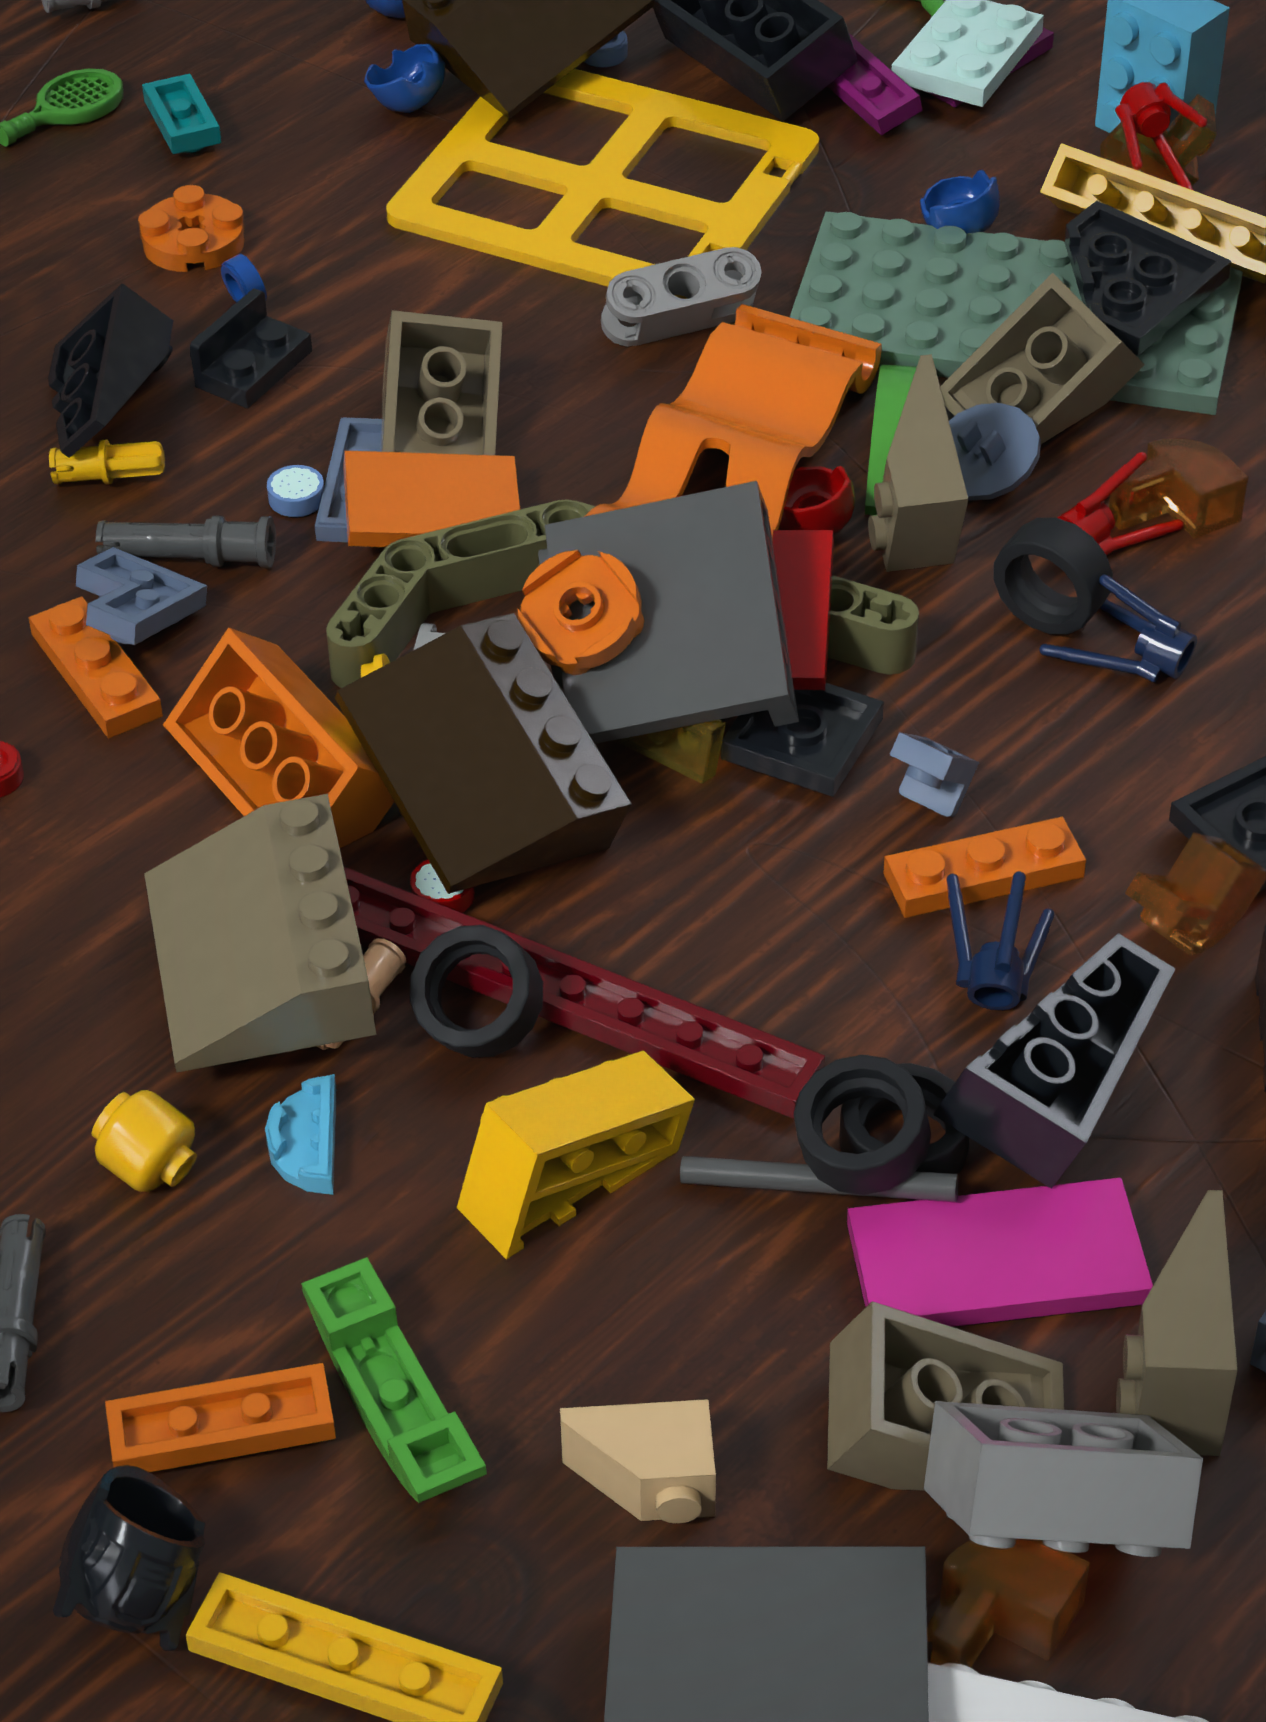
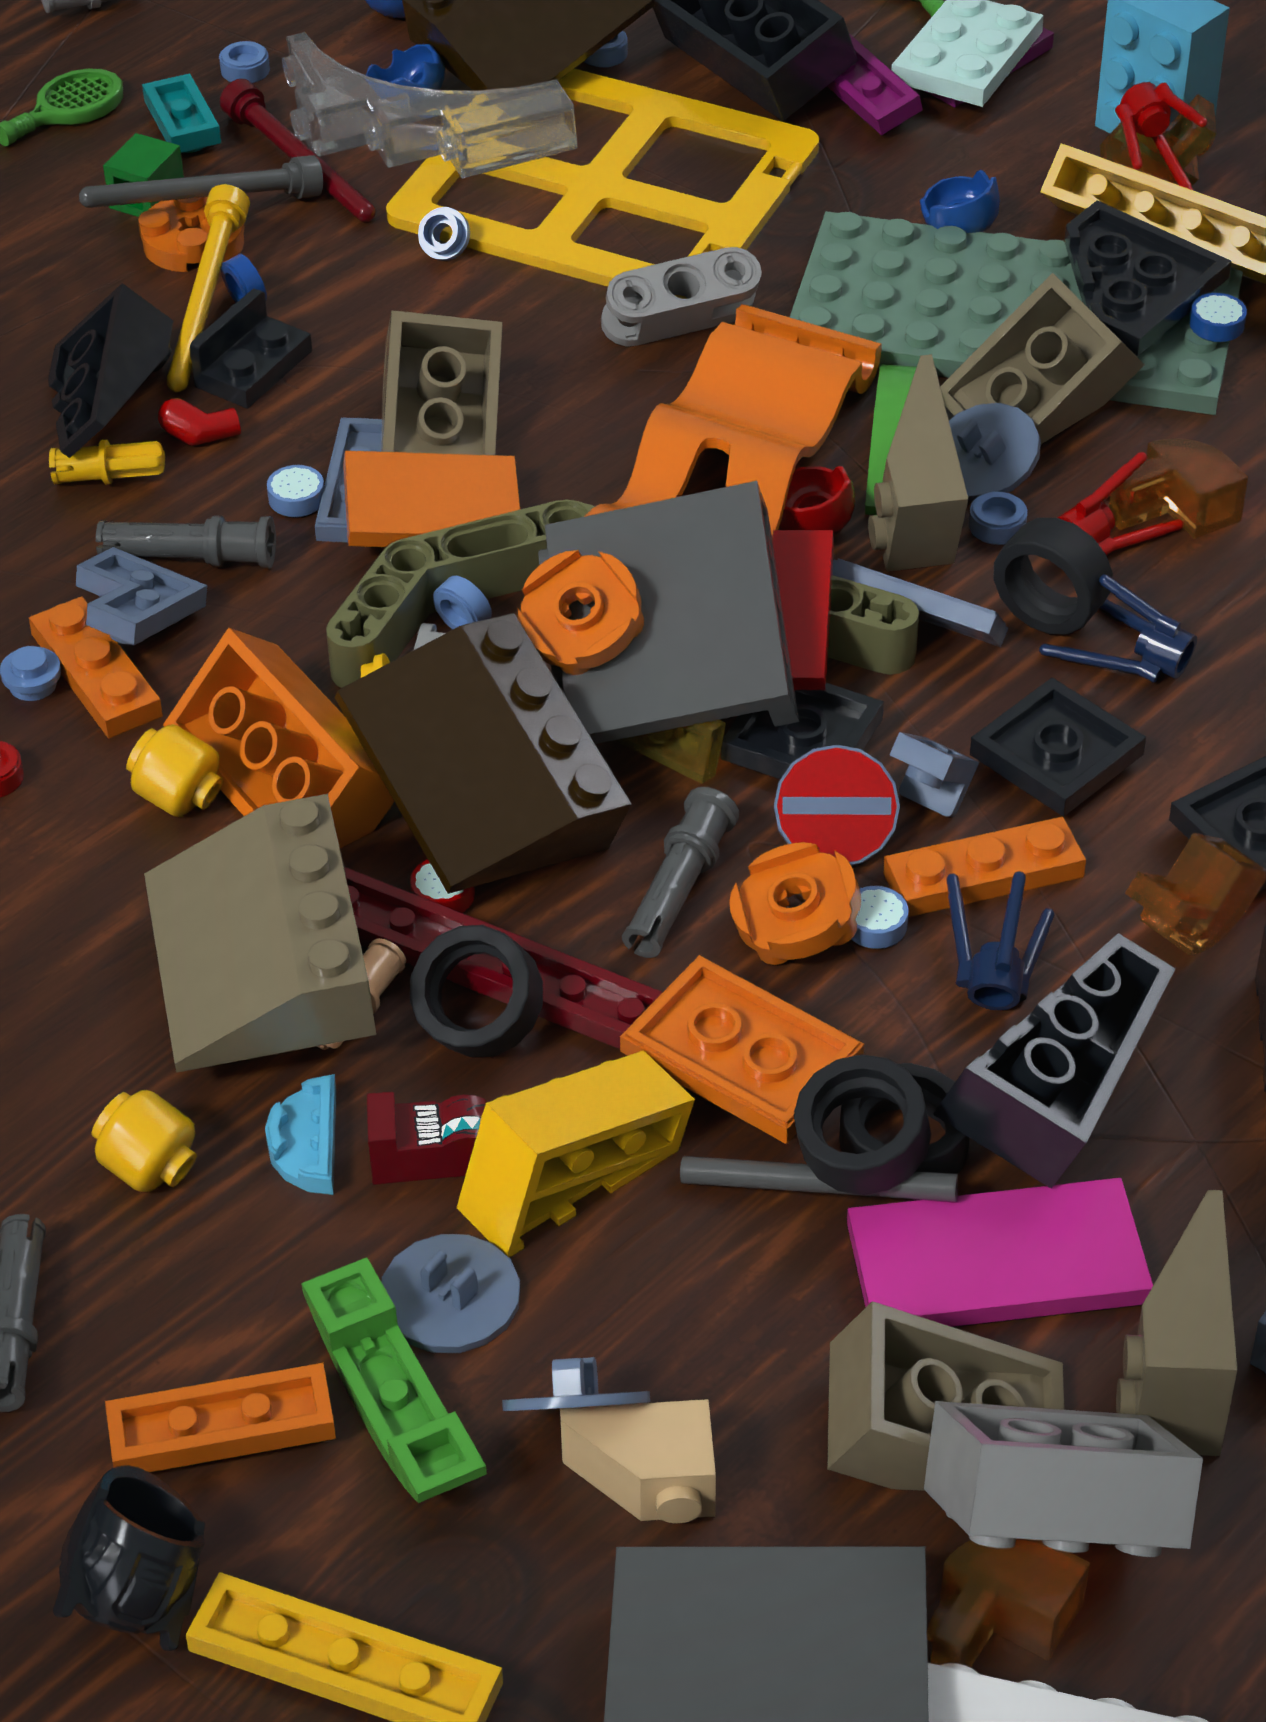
none -> medium blue plate [0,646,61,701]
none -> dark grey piece [79,155,323,208]
none -> green brick [103,133,184,217]
none -> yellow head [126,724,223,817]
none -> red arm [158,398,241,446]
none -> yellow piece [166,184,250,392]
none -> medium blue tile [219,41,270,83]
none -> dark red piece [220,79,376,223]
none -> clear arch [282,32,578,178]
none -> dark red leg [367,1092,488,1185]
none -> sand blue piece [381,1234,520,1353]
none -> medium blue plate [418,207,470,261]
none -> medium blue tile [433,576,492,629]
none -> sand blue piece [502,1357,650,1411]
none -> orange tile [620,955,865,1144]
none -> dark grey pin [622,787,739,958]
none -> orange plate [730,842,861,965]
none -> red piece [774,745,900,866]
none -> sand blue tile [832,558,1008,647]
none -> tile [851,886,909,949]
none -> medium blue tile [969,491,1027,545]
none -> black plate [970,677,1146,817]
none -> tile [1189,293,1247,342]

